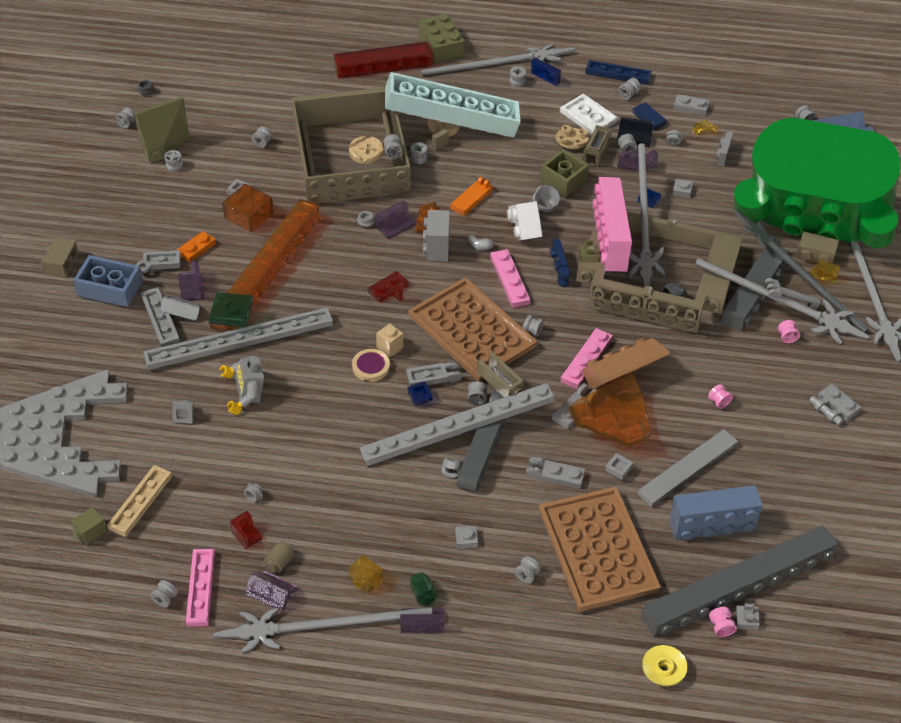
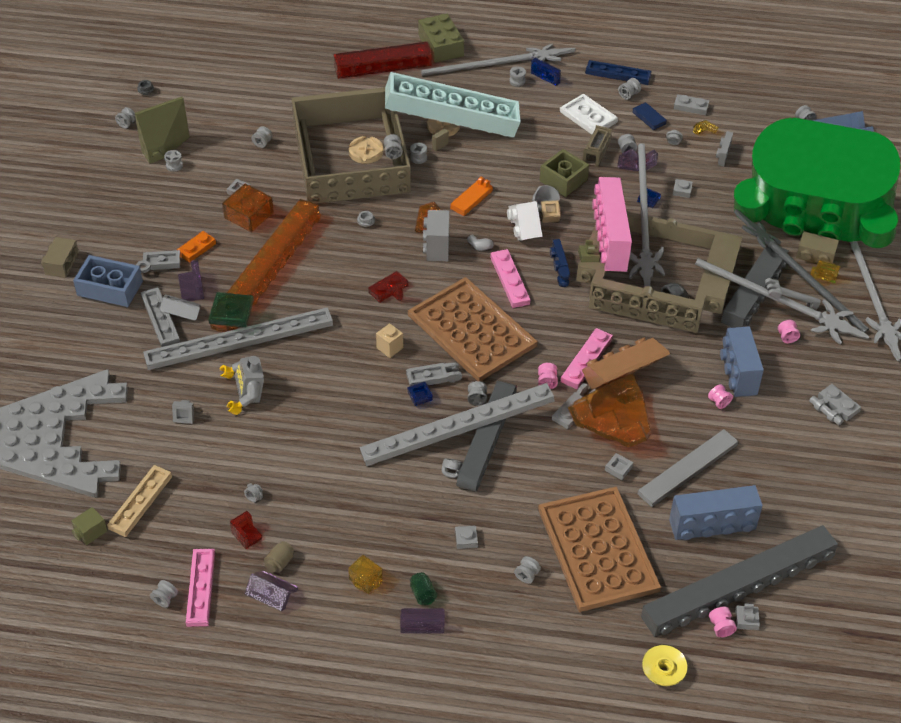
light grey piece [213,607,433,653] -> none
tile [352,349,390,382] -> none
clear purple panel [376,200,416,239] -> none
dark tan window [477,352,524,397] -> none
light grey wheel [523,314,544,337] -> none
light grey hinge [526,456,585,489] -> none
tan dish [555,125,589,149] -> none
black panel [616,117,654,148] -> none
none -> bright pink wheel [538,363,558,389]
none -> tan slope [541,200,561,223]
none -> sand blue brick [720,326,764,397]

